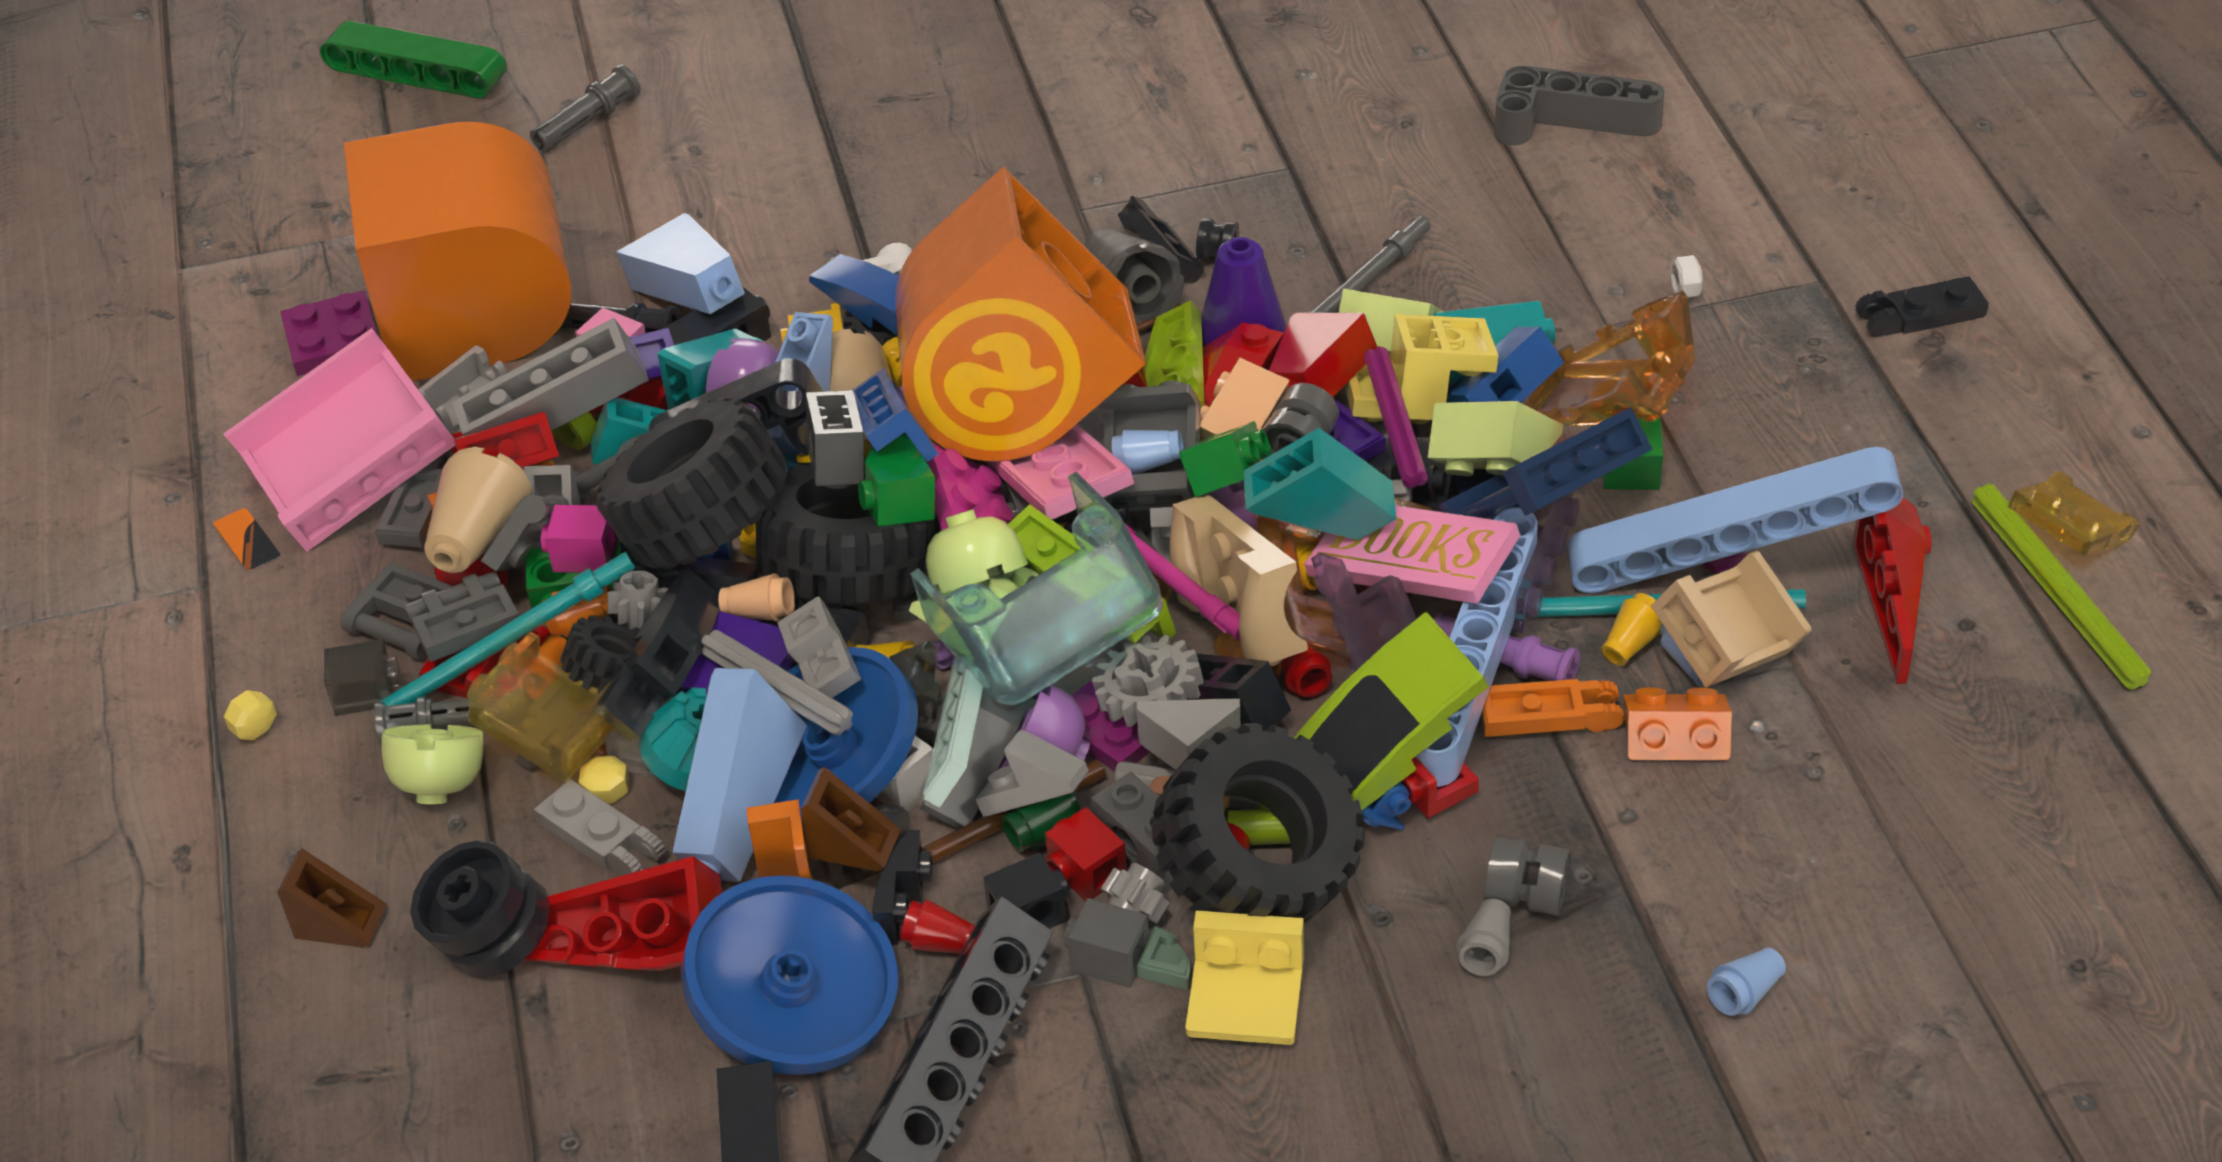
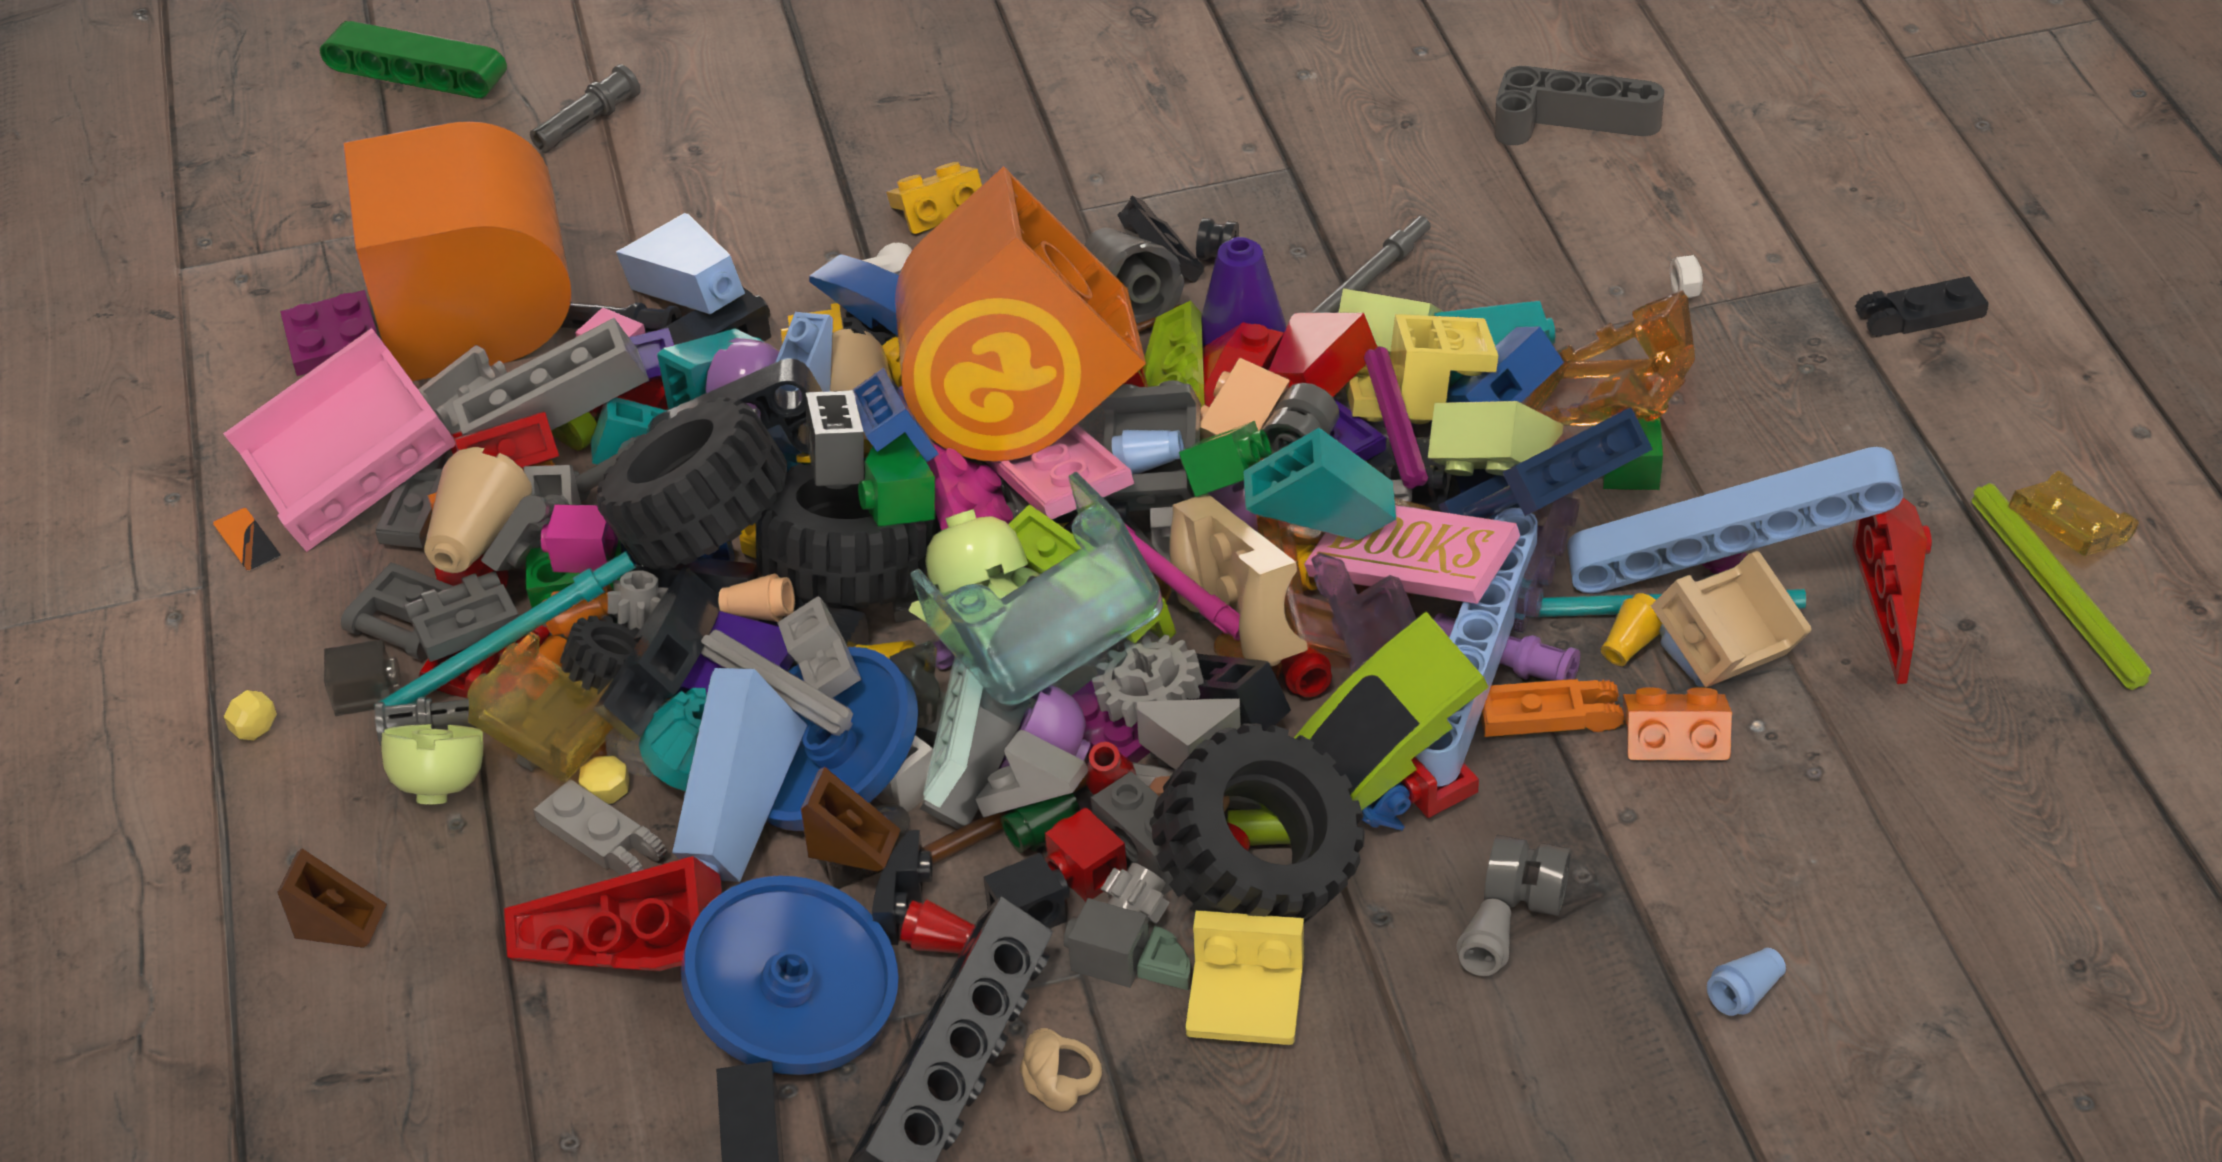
black wheel [410,840,550,978] -> none
orange panel [746,799,813,880] -> none
none -> yellow bracket [886,162,982,234]
none -> tan piece [1020,1028,1102,1112]
none -> red cone [1085,742,1136,795]

